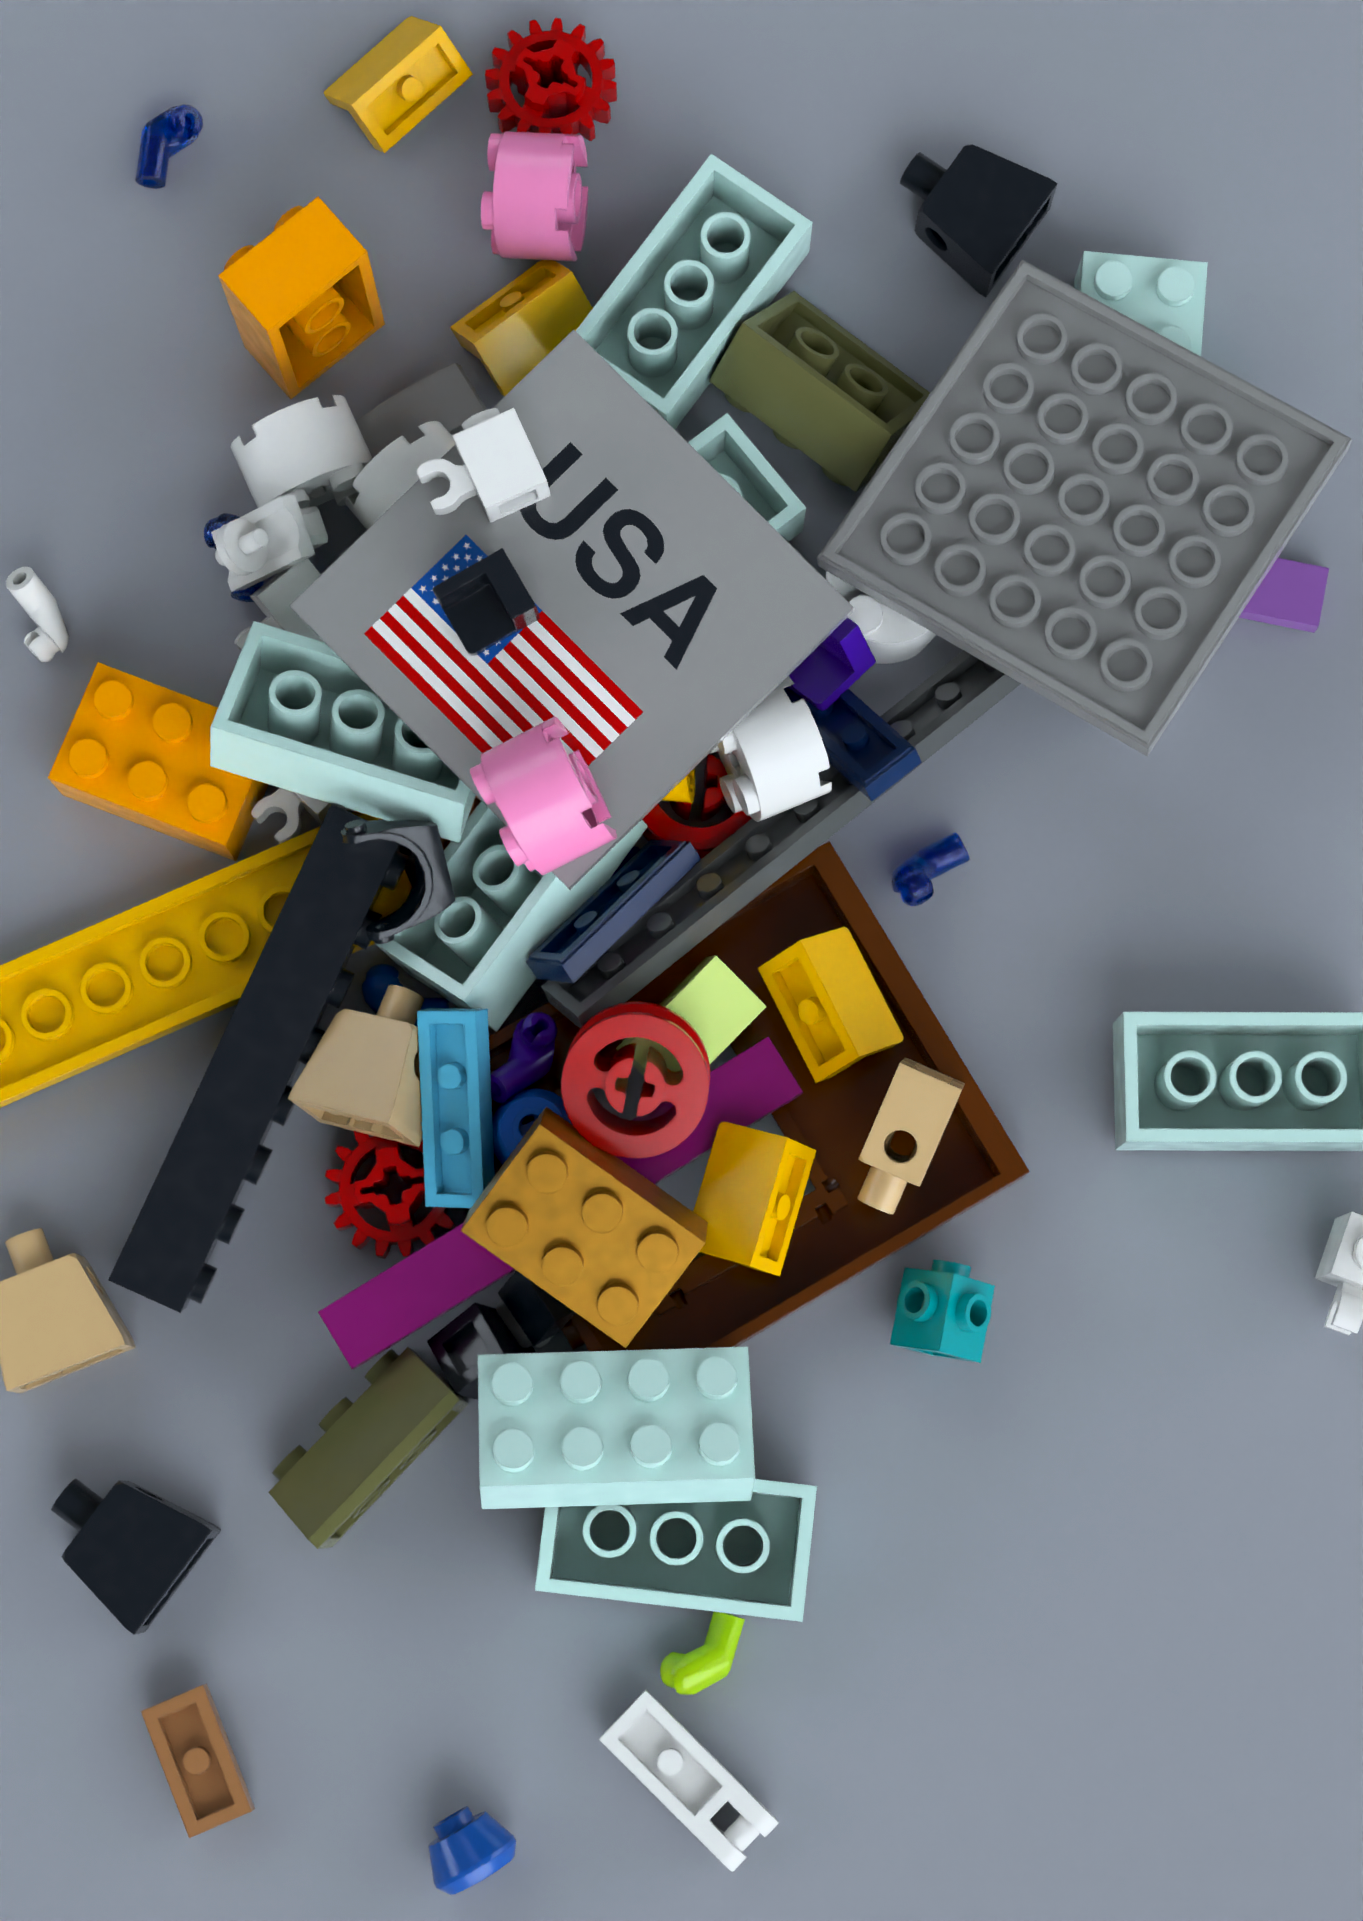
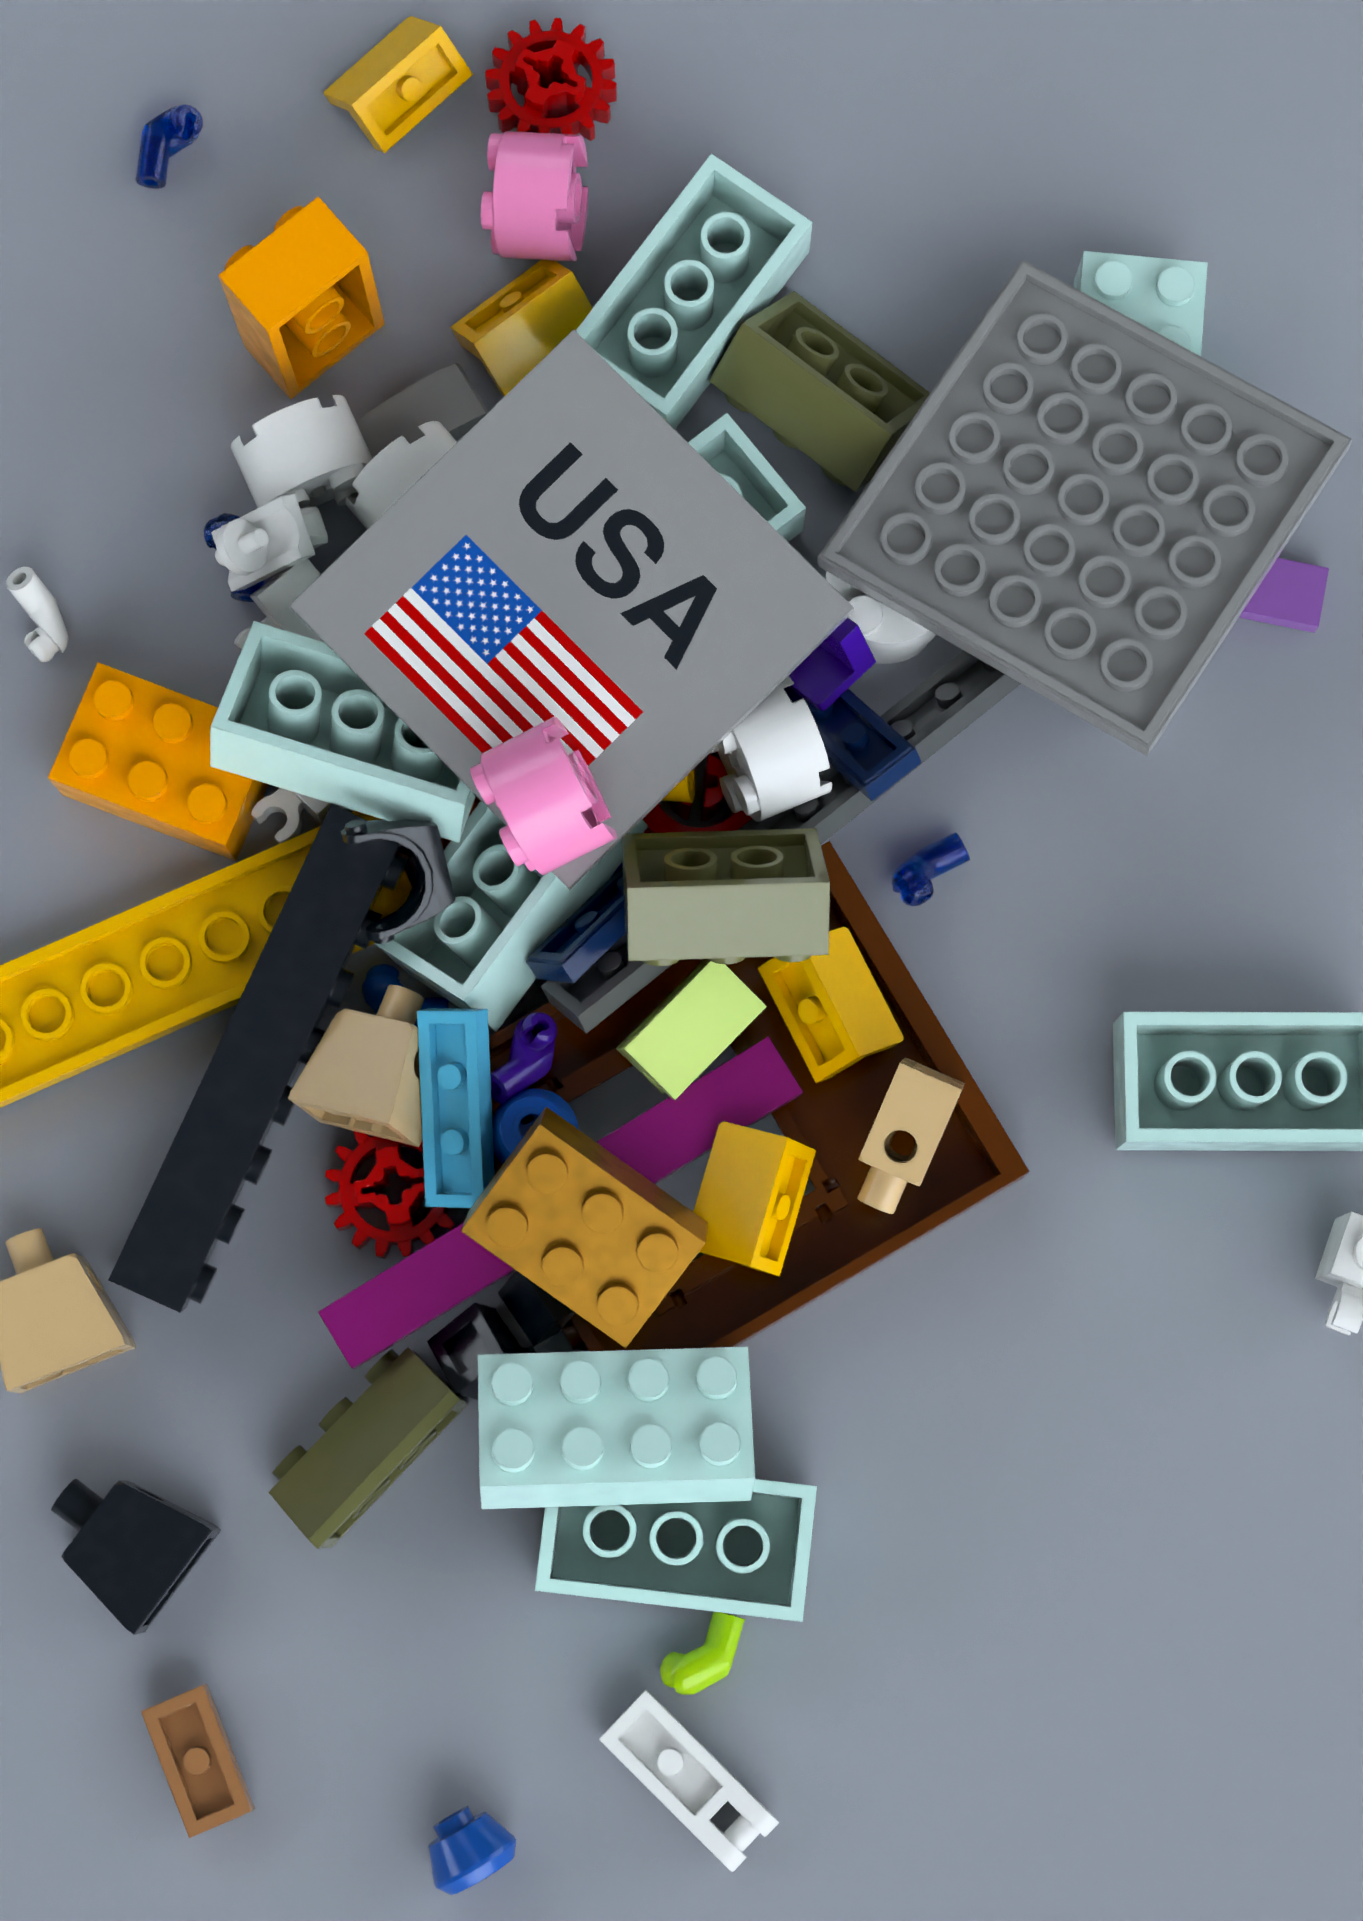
white brick [416,408,551,523] -> none
black panel [432,548,540,656] -> none
red wheel [561,1002,710,1158] -> none
teal brick [890,1259,995,1363] -> none
black torso [900,144,1058,298] -> none
none -> slope [622,828,830,966]

